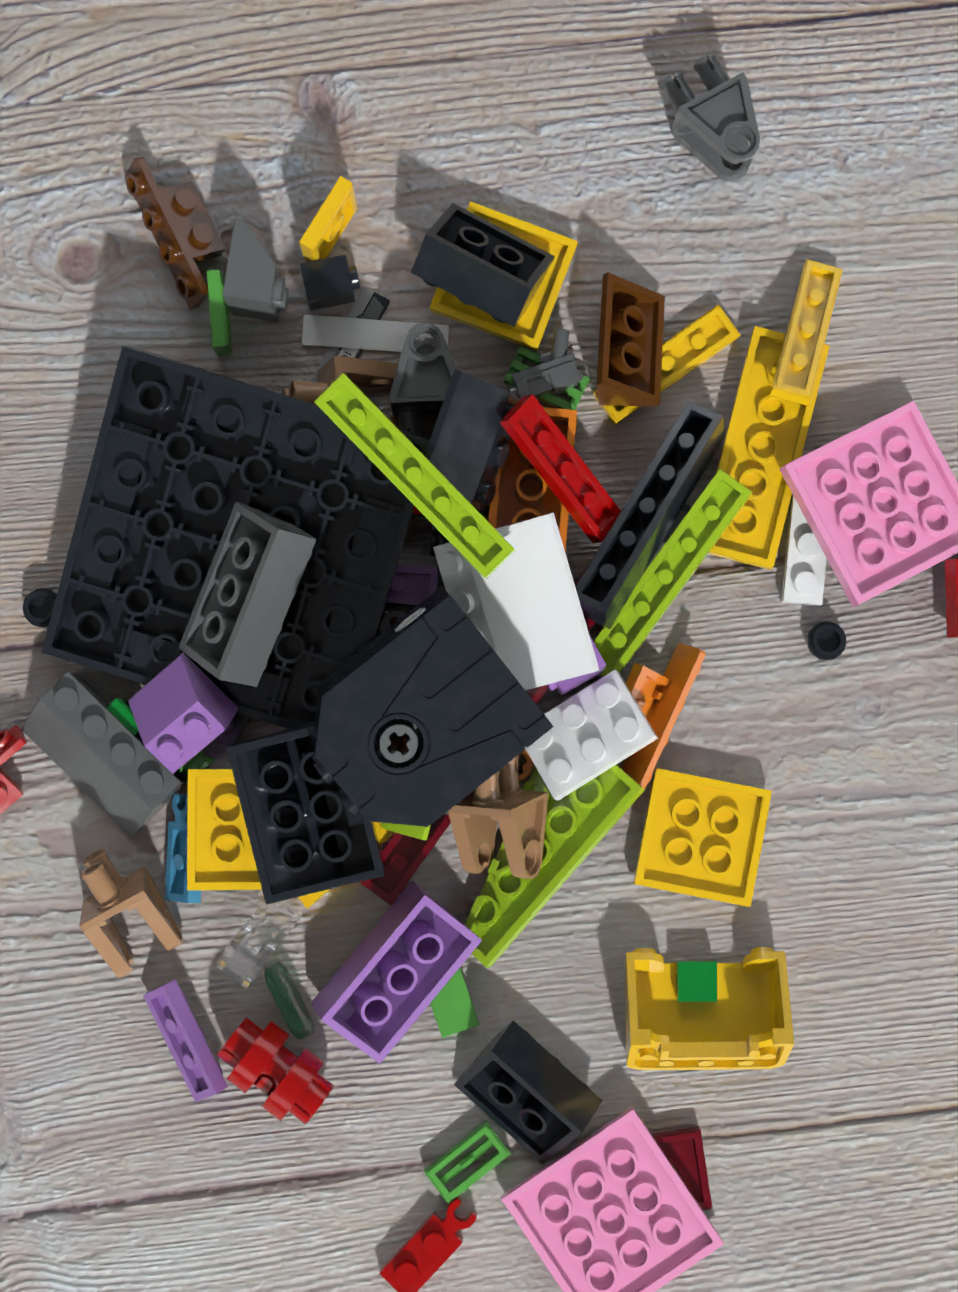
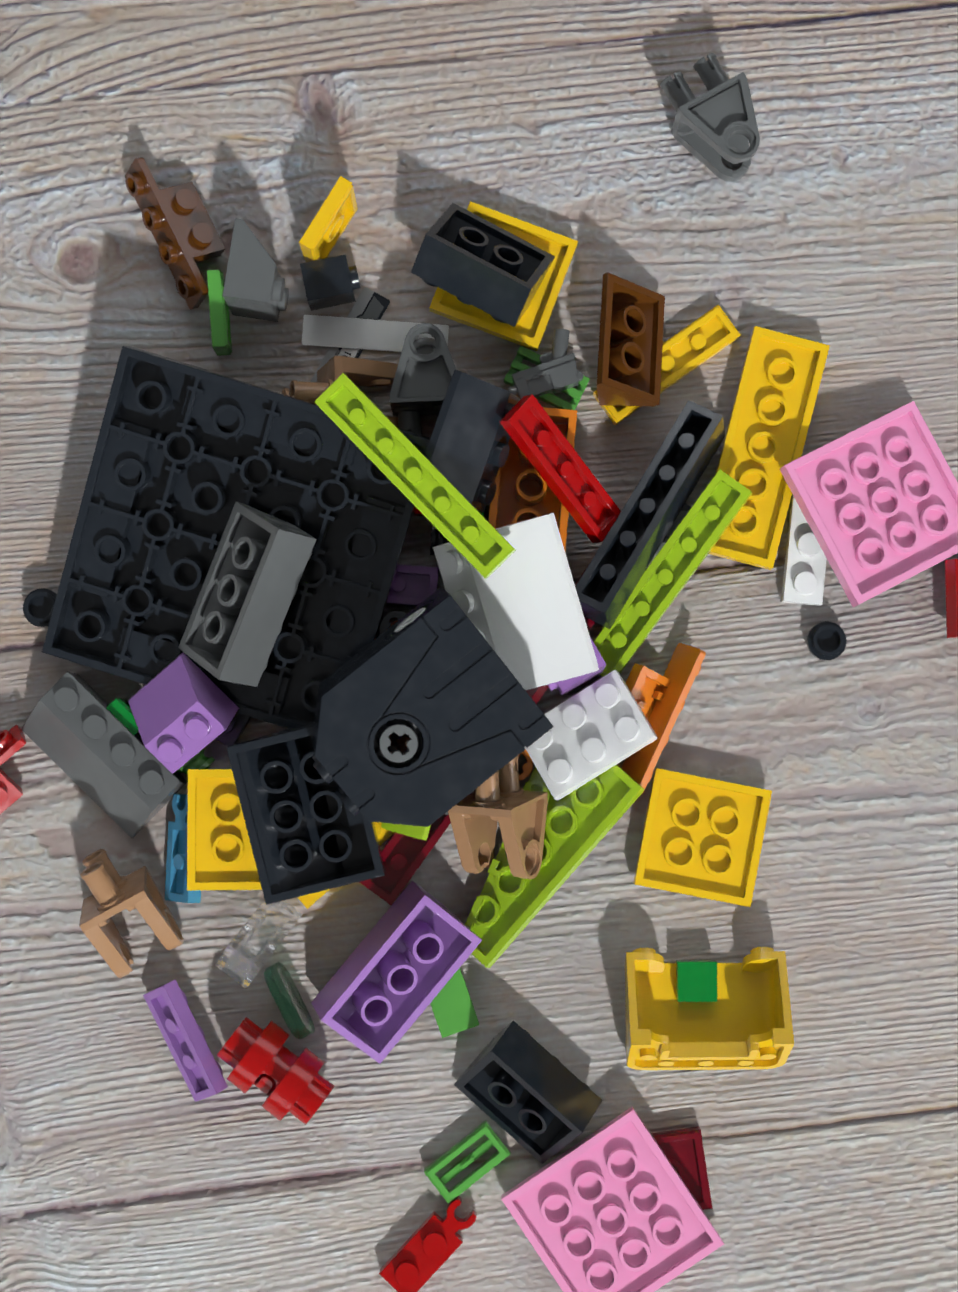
yellow tile [770,259,843,406] -> none

